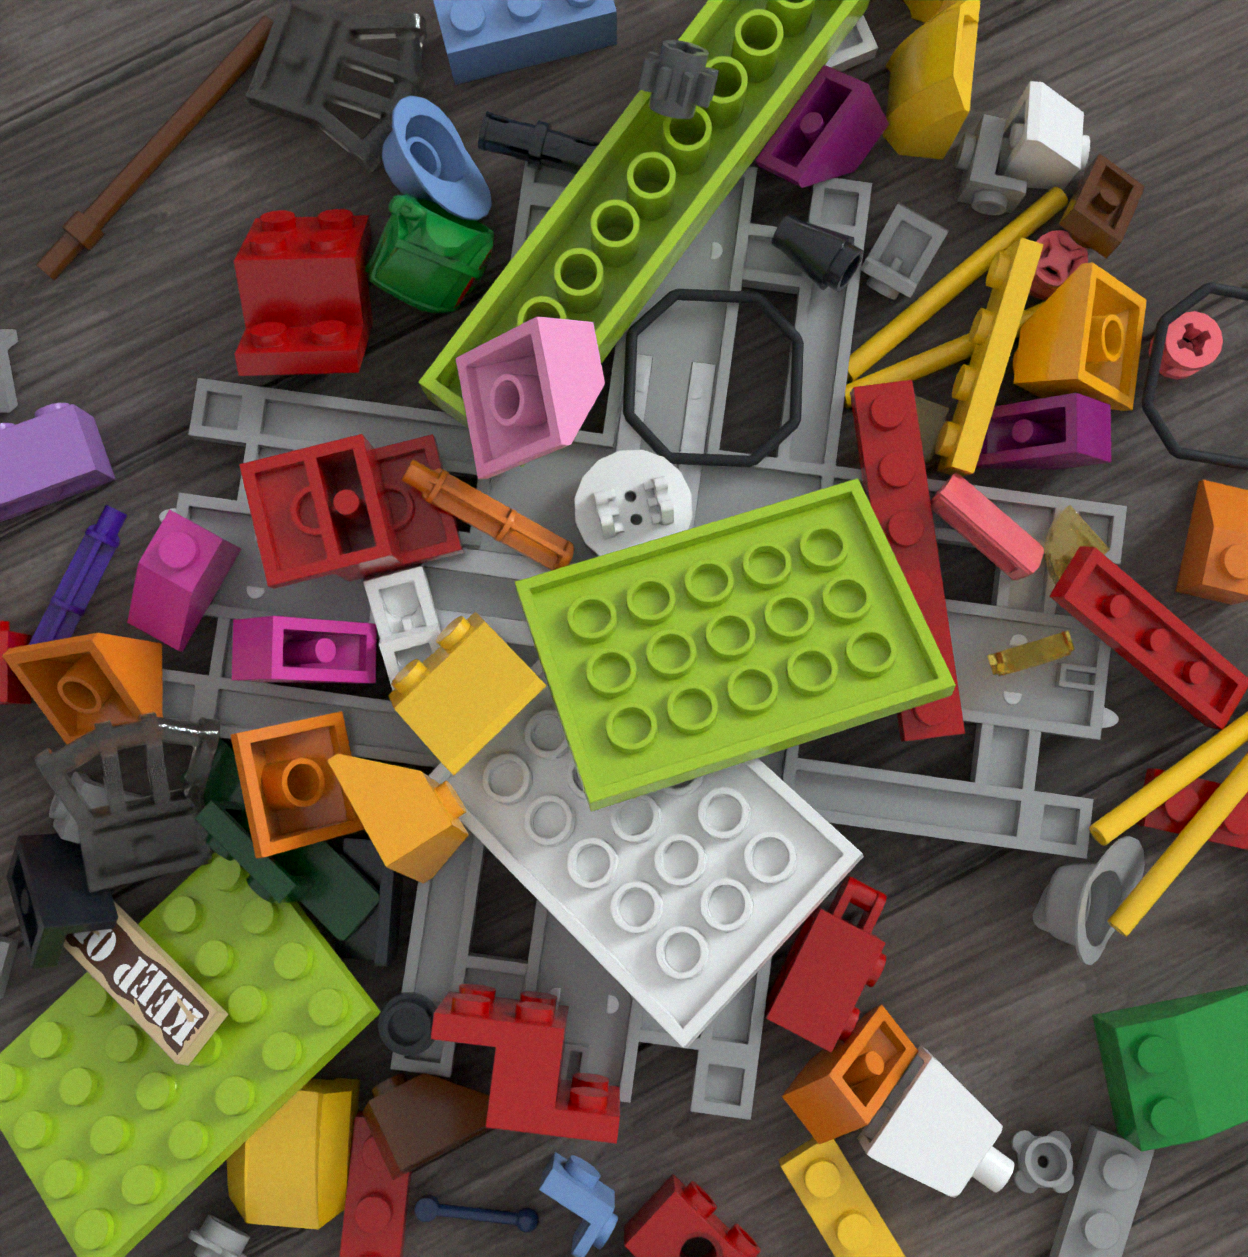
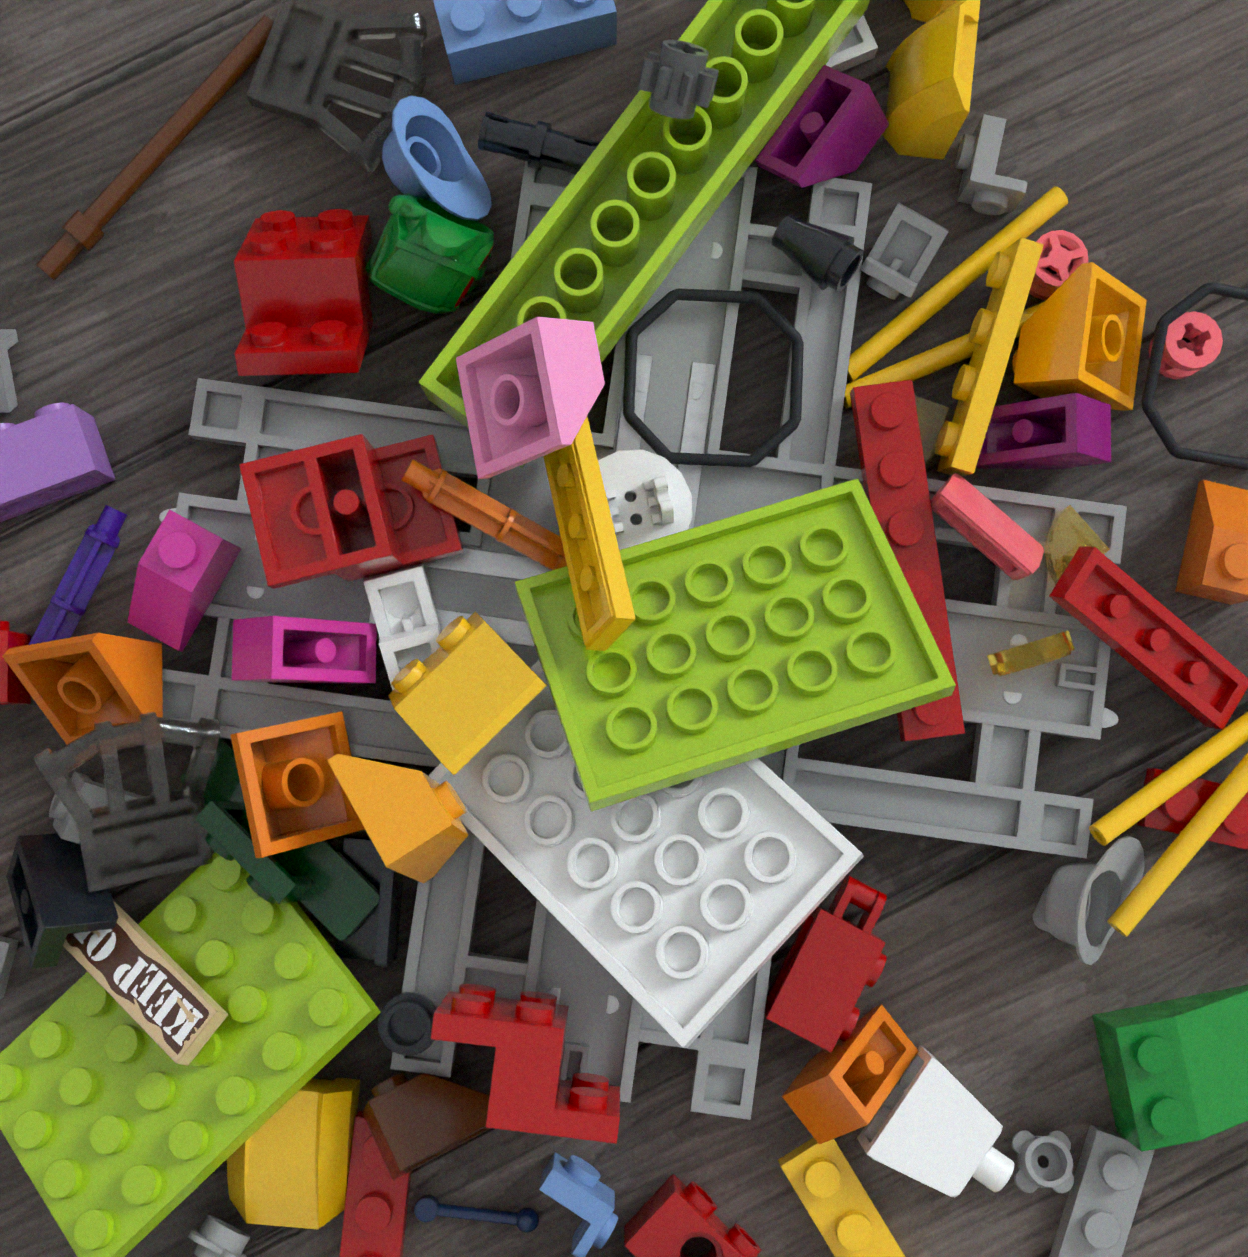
white slope [997,81,1090,190] -> none
reddish brown plate [1059,153,1145,259] -> none
none -> yellow tile [543,417,636,651]

